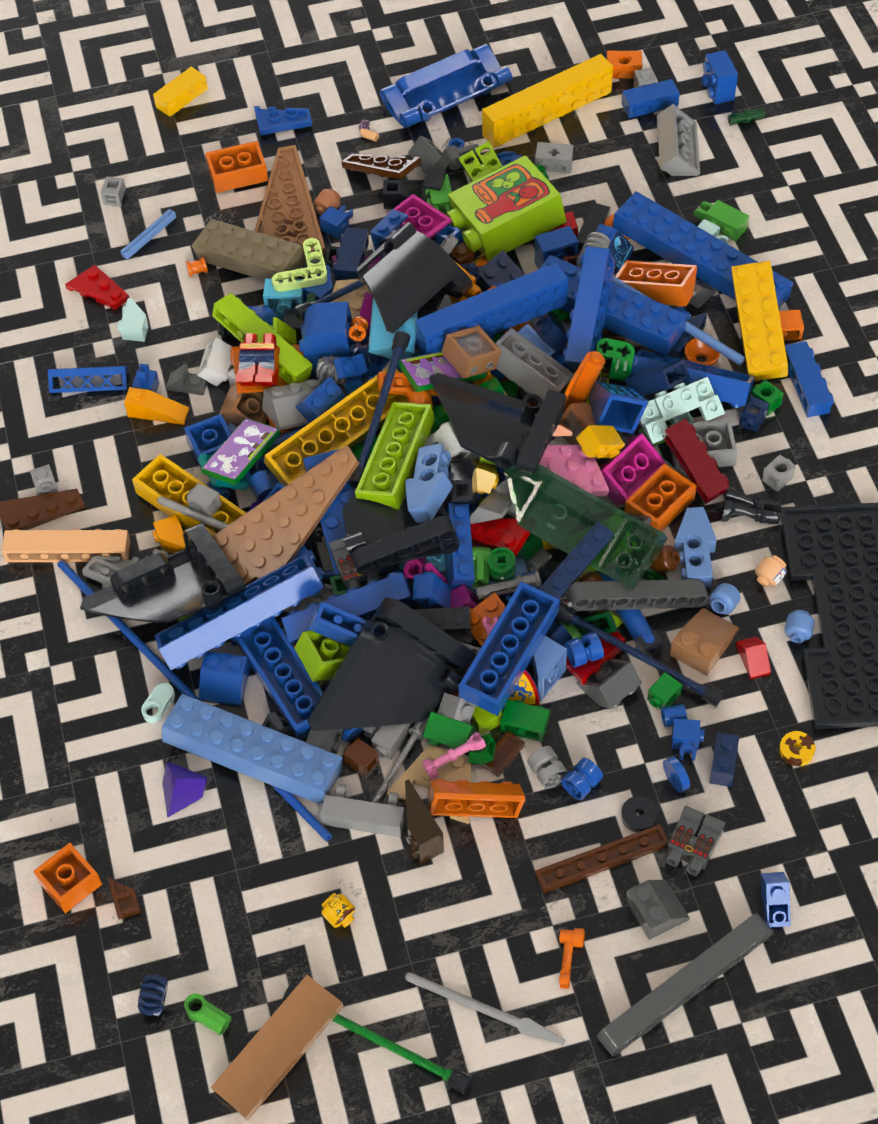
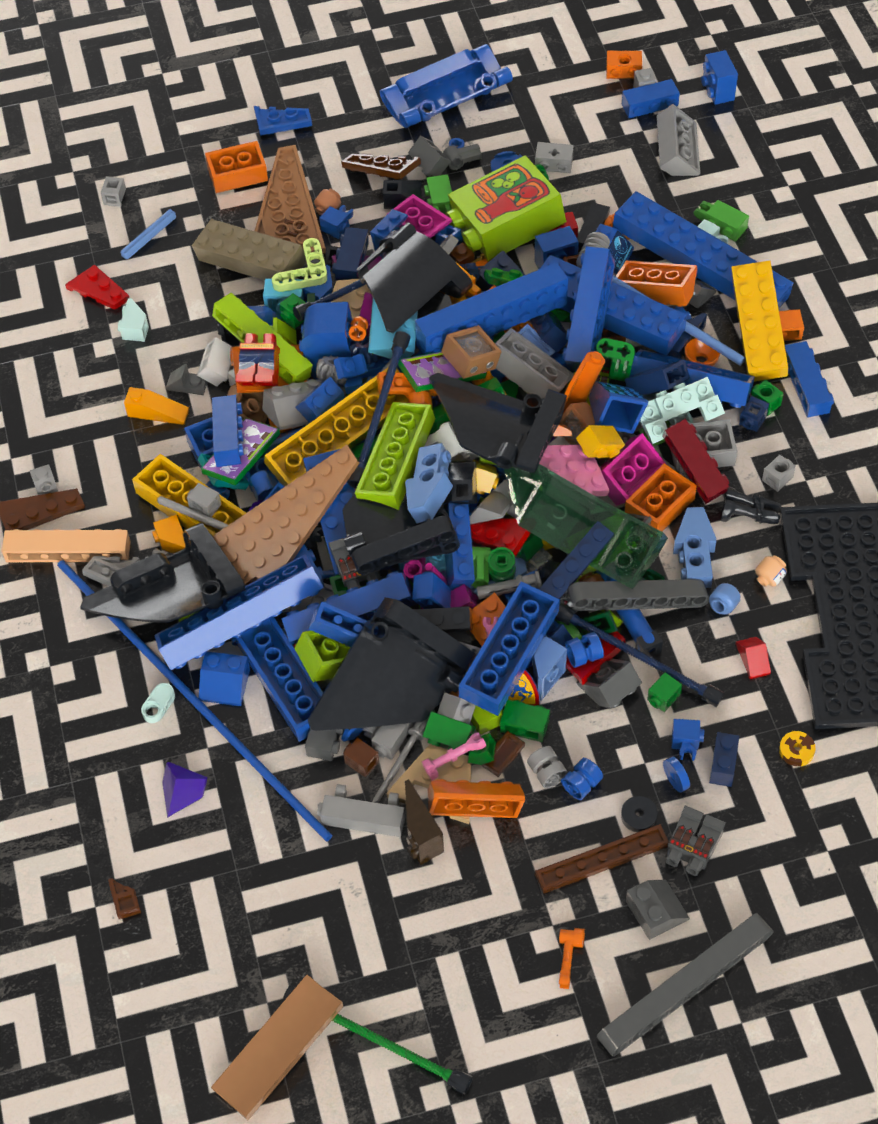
orange brick [33,843,102,914] -> none
blue fence [48,366,129,393] -> none
blue brick [132,364,159,393] -> none
dark blue gear [138,974,168,1016] -> none
yellow brick [153,67,208,117] -> none
medium blue brick [162,694,342,804] -> none
bright green piece [184,993,232,1036] -> none
orange bush [185,257,208,277] -> none
dark grey tile [262,712,290,735] -> none
yellow head [321,893,356,928] -> none
light nougat arm [358,120,379,142] -> none
light grey piece [405,972,565,1044] -> none
black slope [423,165,446,191] -> none
lime hips [458,141,503,182] -> none
yellow brick [482,54,613,148] -> none
reddish brown head [648,545,680,573] -> none
blue beam [661,704,687,727] -> none
medium nougat slope [670,608,740,676] -> none
dark green pin [727,107,765,126] -> none
blue slope [761,872,791,927] -> none
medium blue head [784,610,815,643] -> none
none -> brick [212,395,244,467]
none -> green brick [279,293,305,329]
none -> green wing [484,268,524,286]

